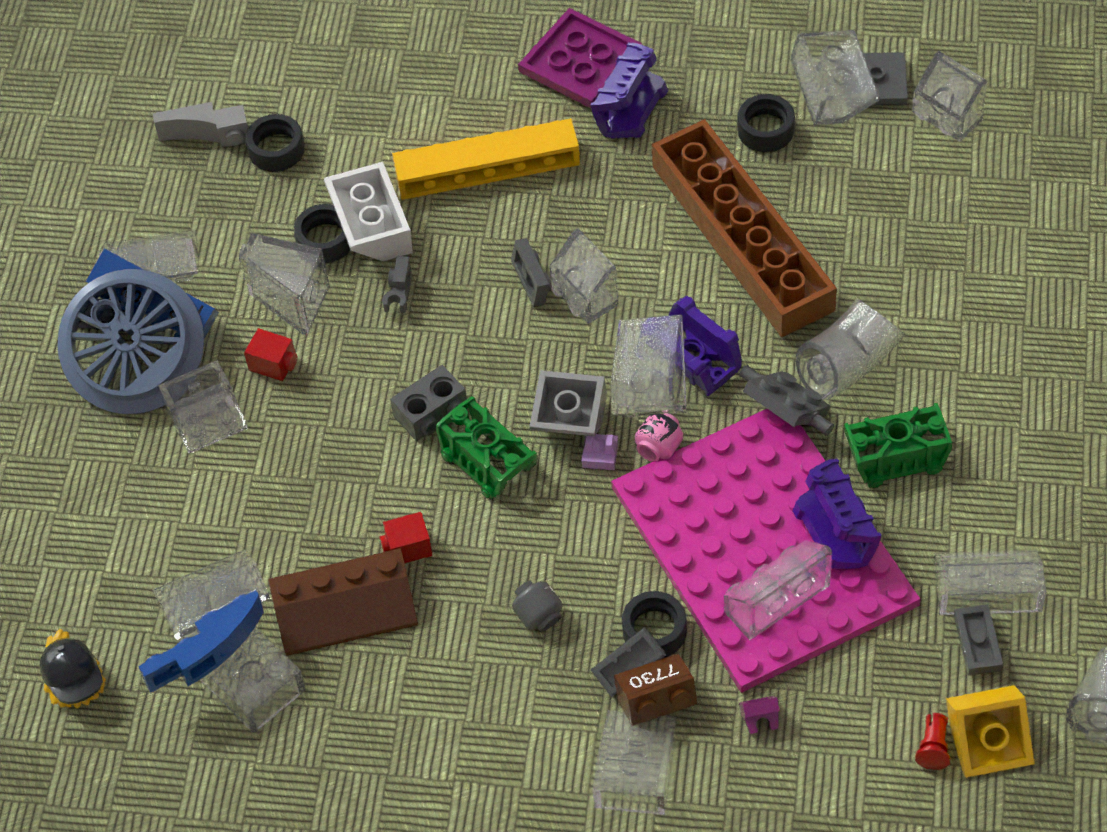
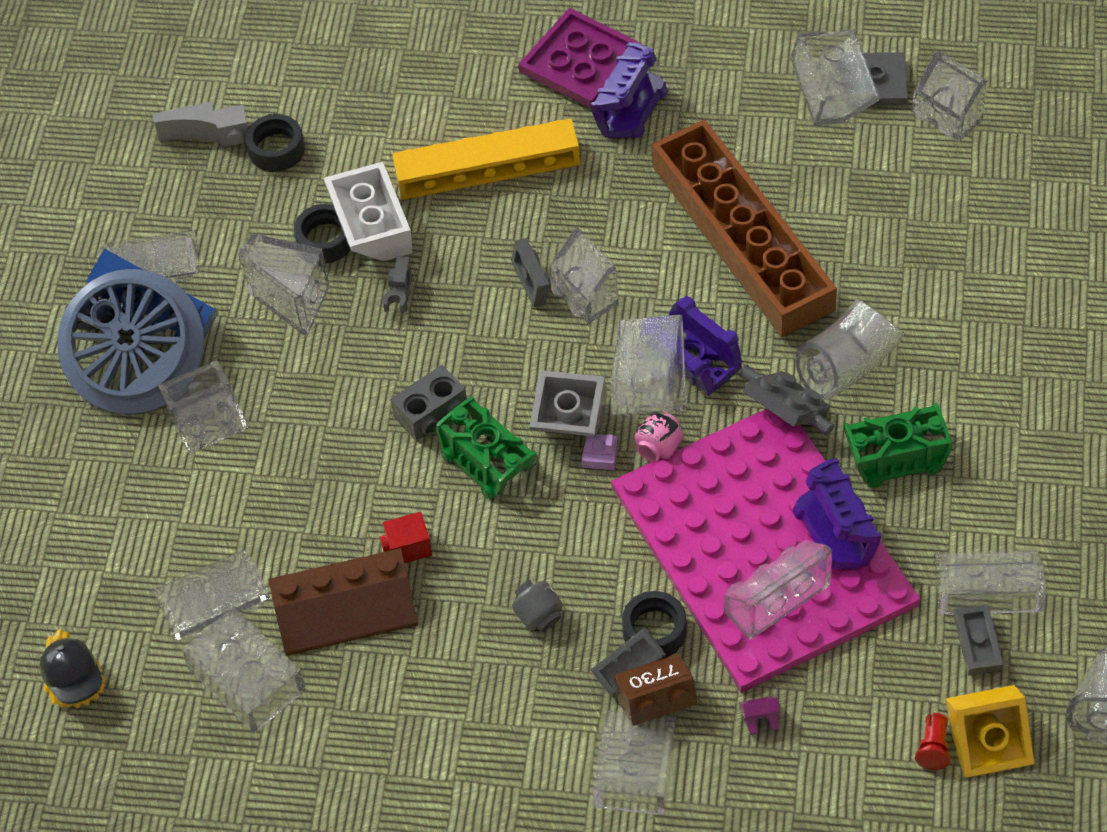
blue slope [138,590,264,693] -> none
red brick [244,328,298,382] -> none
black tyre [737,94,795,152] -> none

